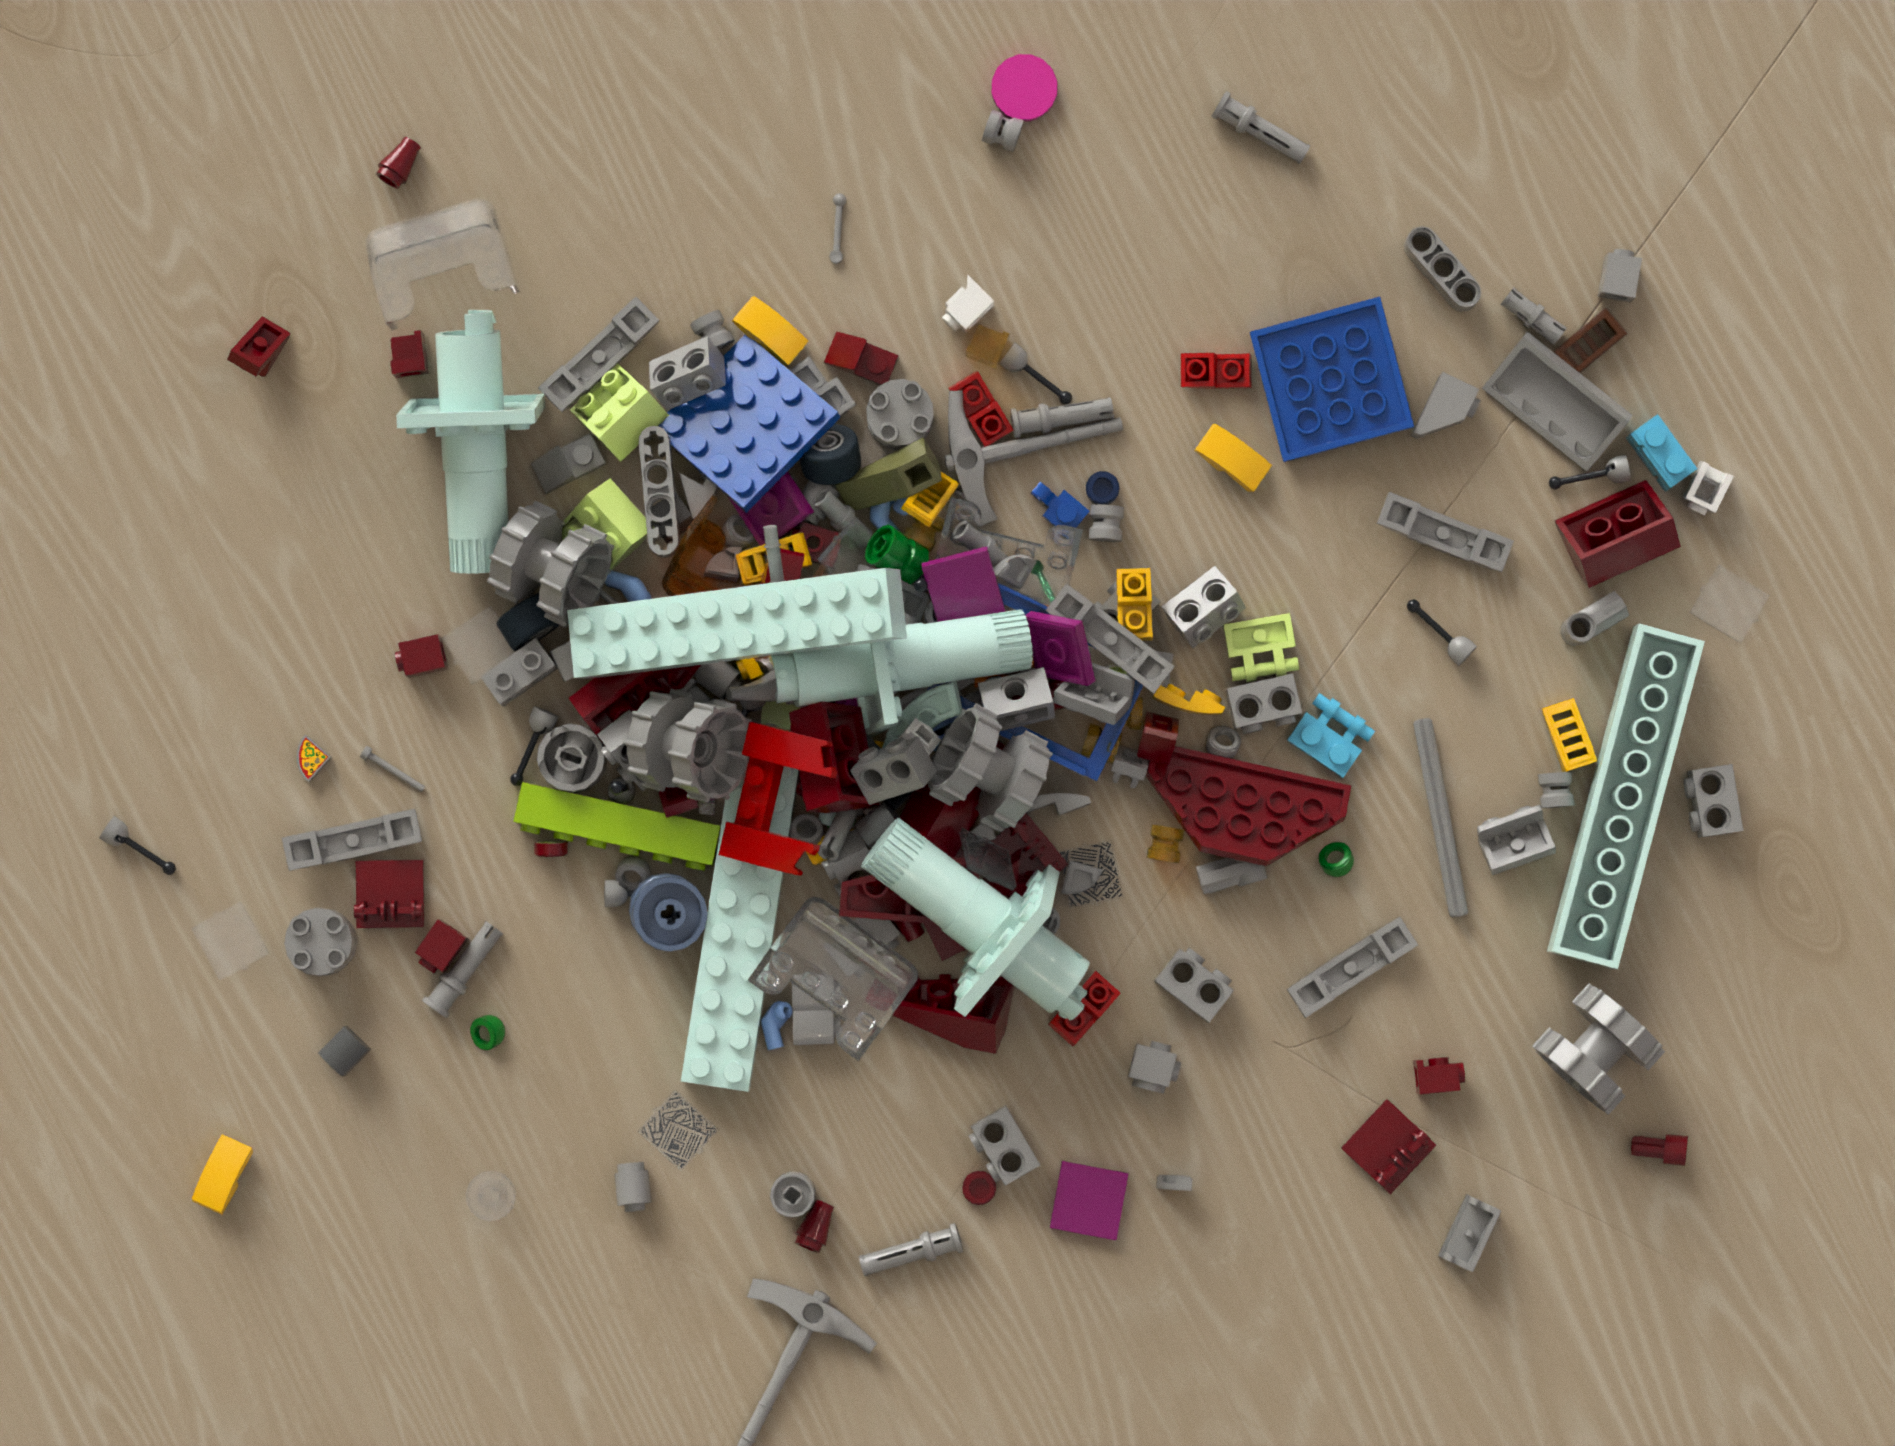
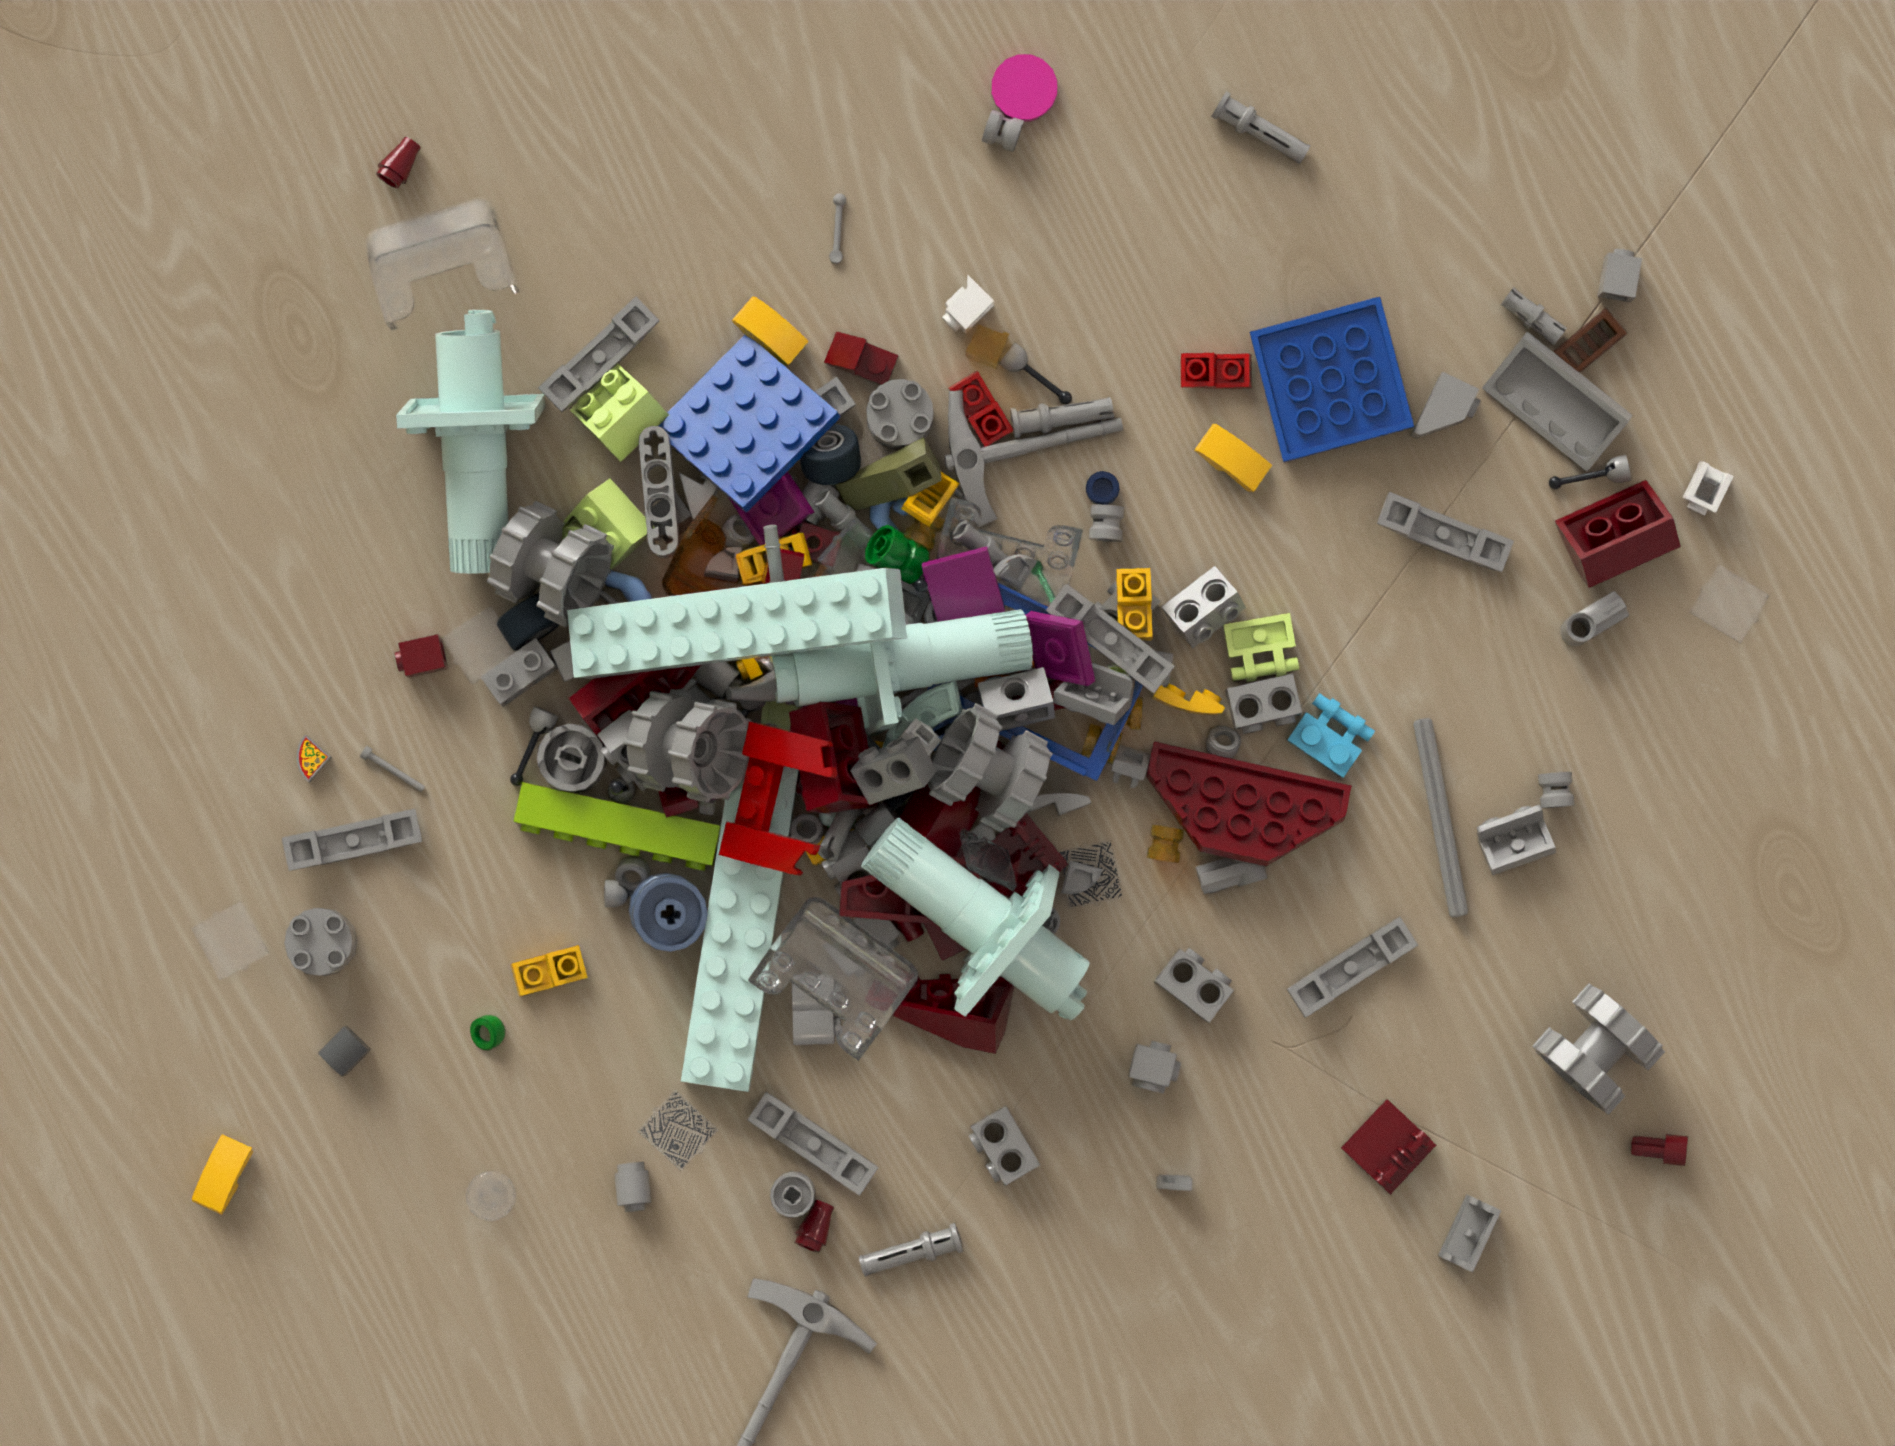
hinge [99,816,176,875] -> none
dark red slope [227,316,291,377] -> none
dark red hinge [354,860,424,928] -> none
dark red panel [390,330,429,378] -> none
dark red brick [415,919,469,974] -> none
light grey pin [422,921,503,1018] -> none
light grey slope [531,433,606,494] -> none
dark red tile [534,840,568,857] -> none
light grey brick [649,336,726,410] -> none
light grey wheel [690,310,735,350] -> none
light blue arm [761,1001,793,1050] -> none
light grey tile [790,356,828,392] -> none
dark red tile [962,1170,996,1205] -> none
blue plate [1031,482,1090,538] -> none
red slope [1048,971,1121,1047] -> none
magenta tile [1049,1161,1129,1240] -> none
dark red slope [1137,711,1179,764] -> none
green piece [1318,842,1354,877] -> none
light grey beam [1404,226,1481,312] -> none
hinge [1407,599,1477,666] -> none
dark red brick [1413,1057,1465,1095] -> none
yellow slope [1541,698,1597,772] -> none
light aqua brick [1547,623,1705,969] -> none
medium azure brick [1626,414,1698,492] -> none
light grey brick [1683,764,1743,838] -> none
none -> yellow slope [510,945,588,997]
none -> light grey slope [748,1092,879,1196]

